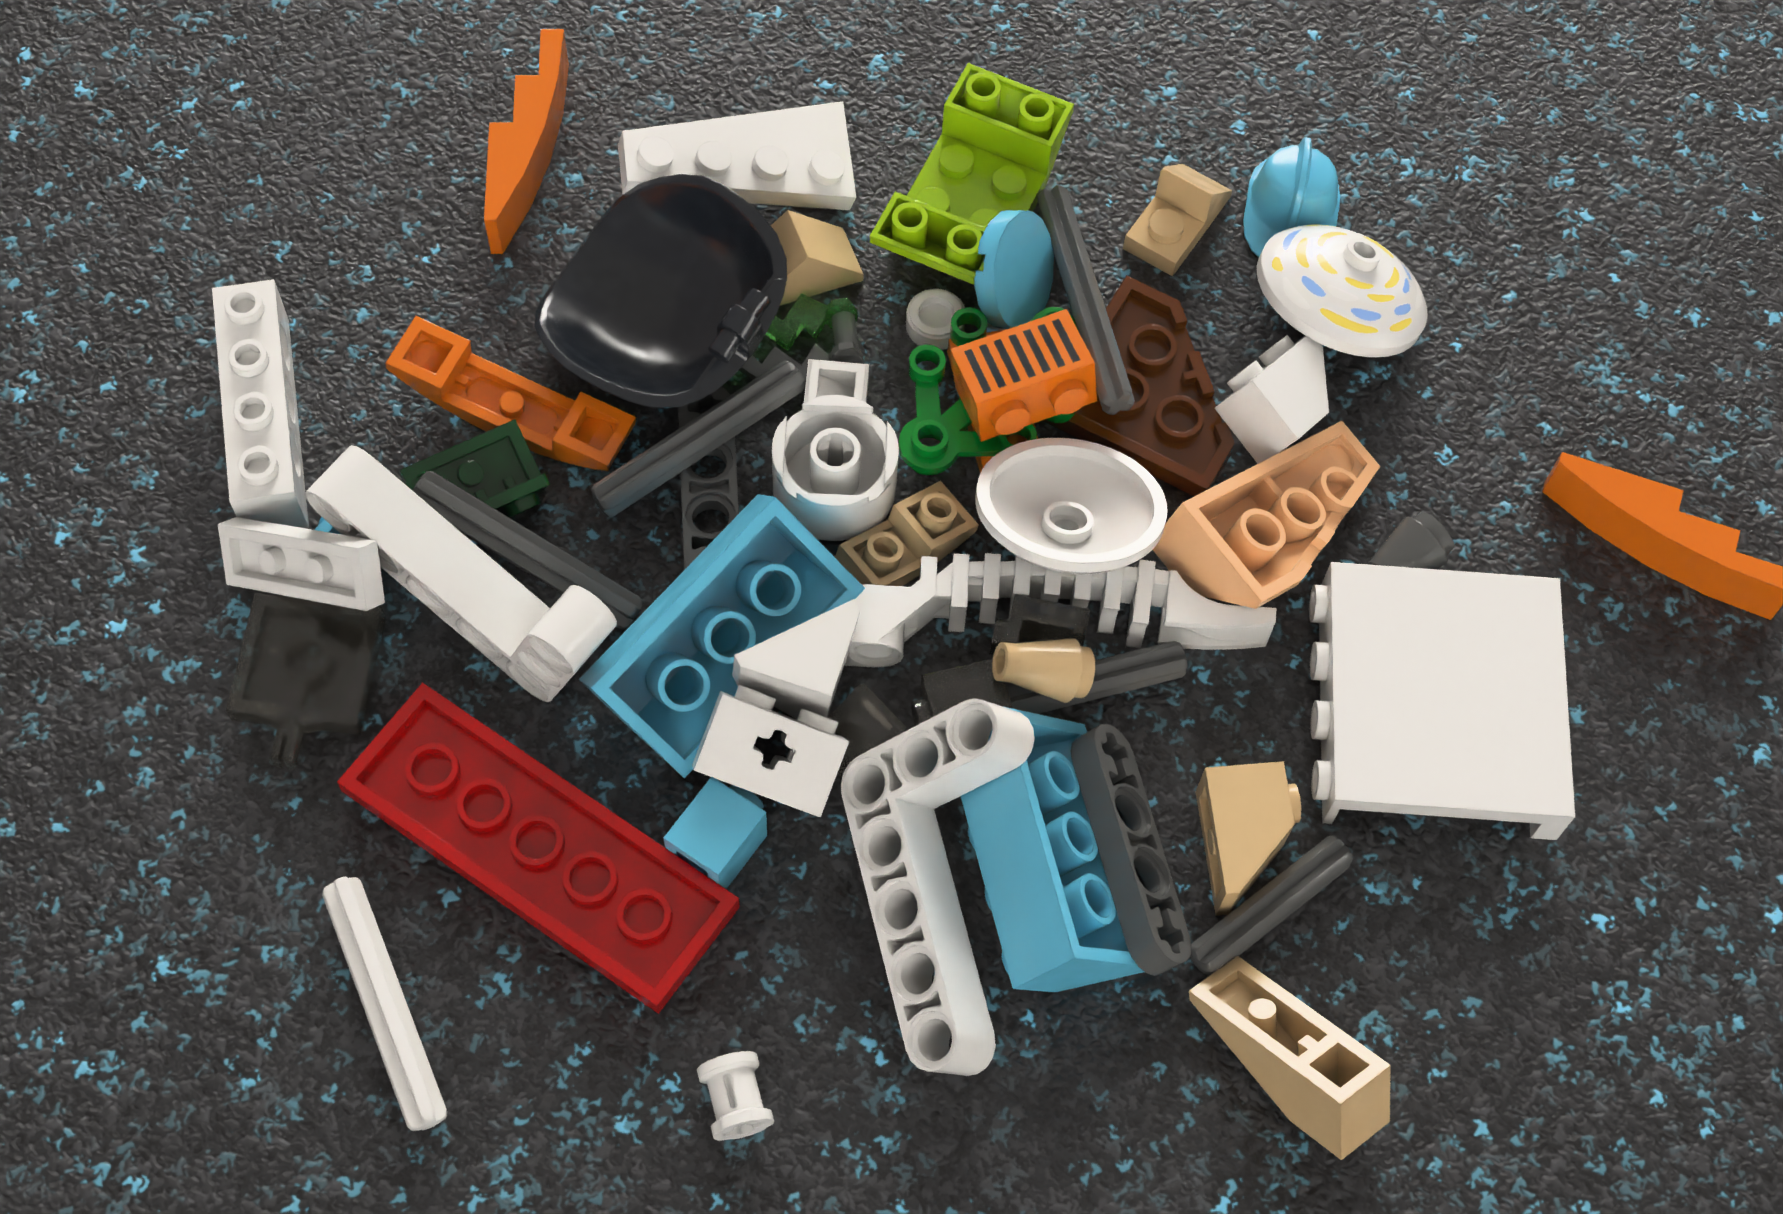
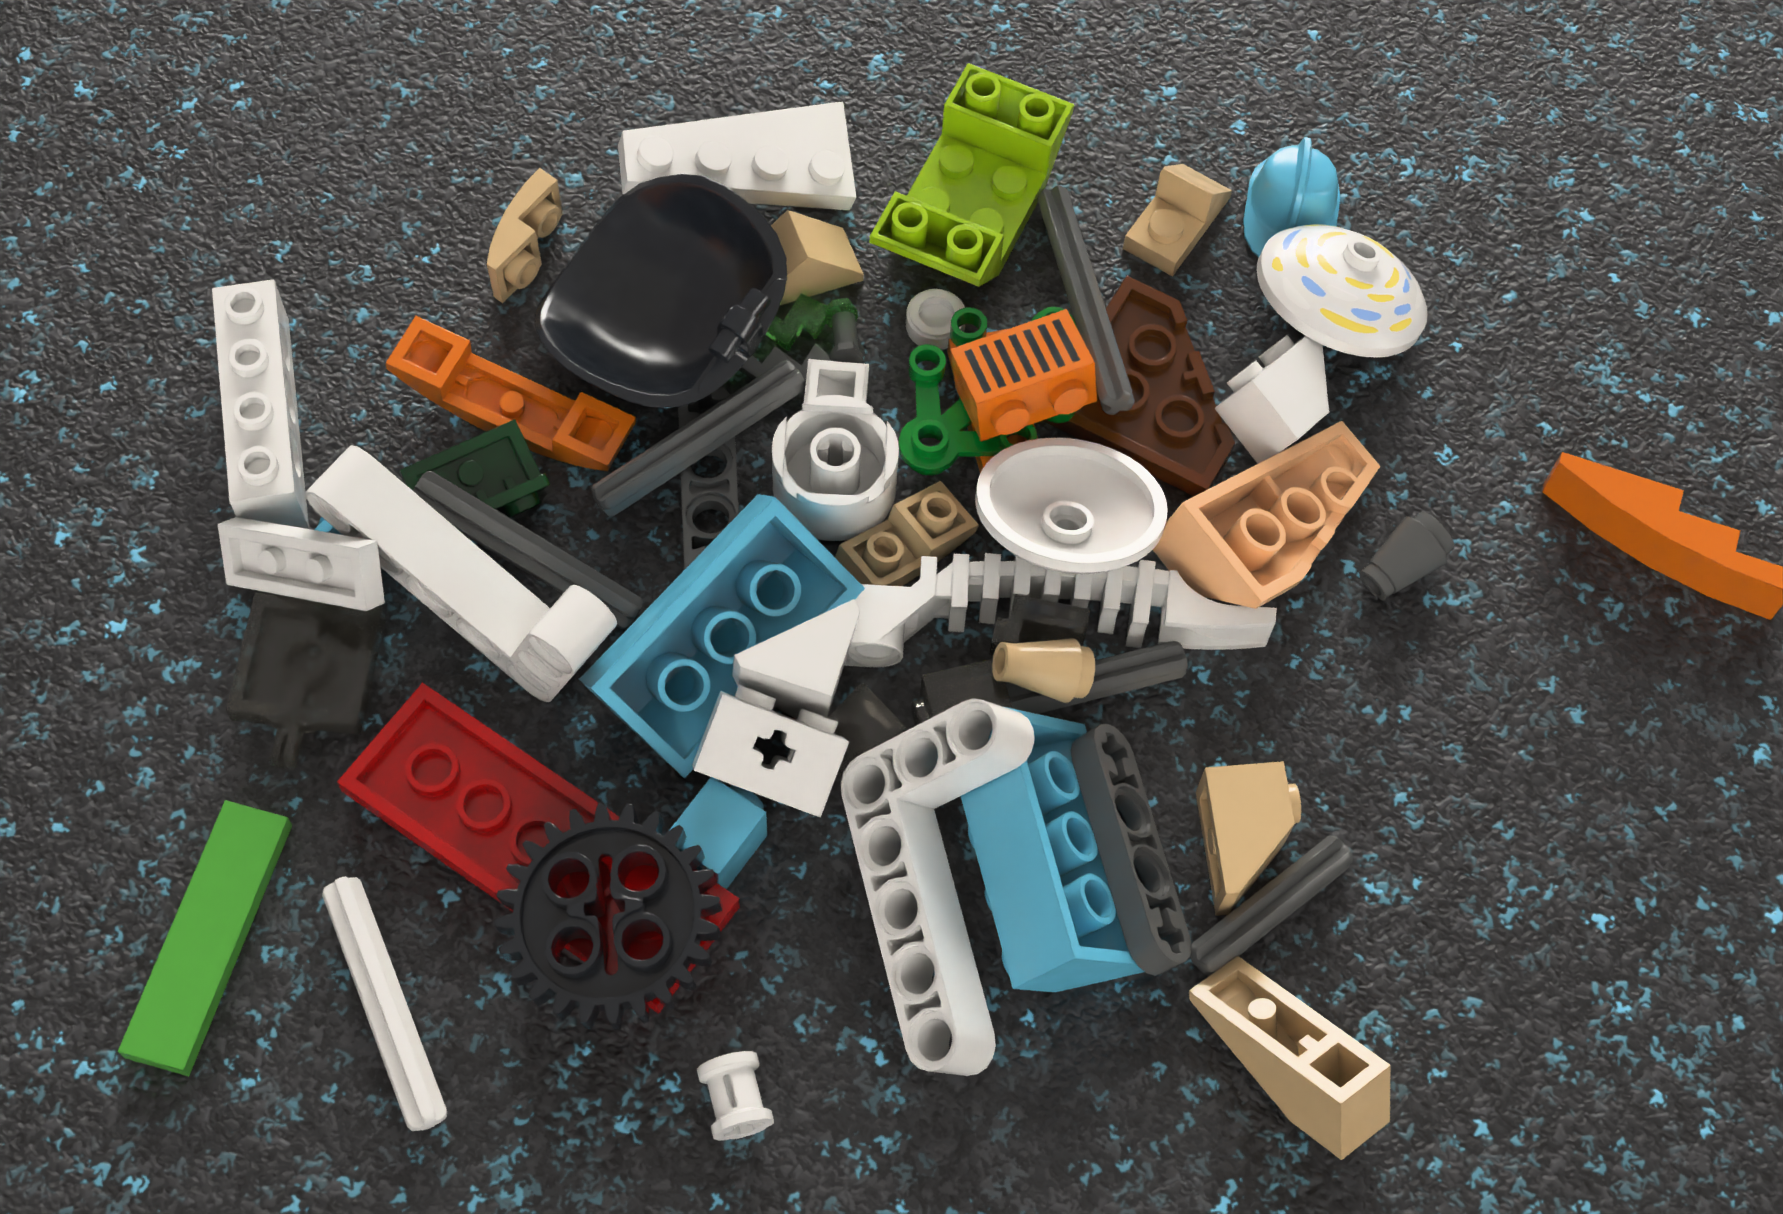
orange slope [484,29,569,254] -> none
medium azure tile [974,210,1054,329] -> none
white panel [1309,562,1575,840] -> none
none -> bright green tile [118,800,292,1077]
none -> tan slope [487,168,563,303]
none -> black gear [494,803,722,1030]

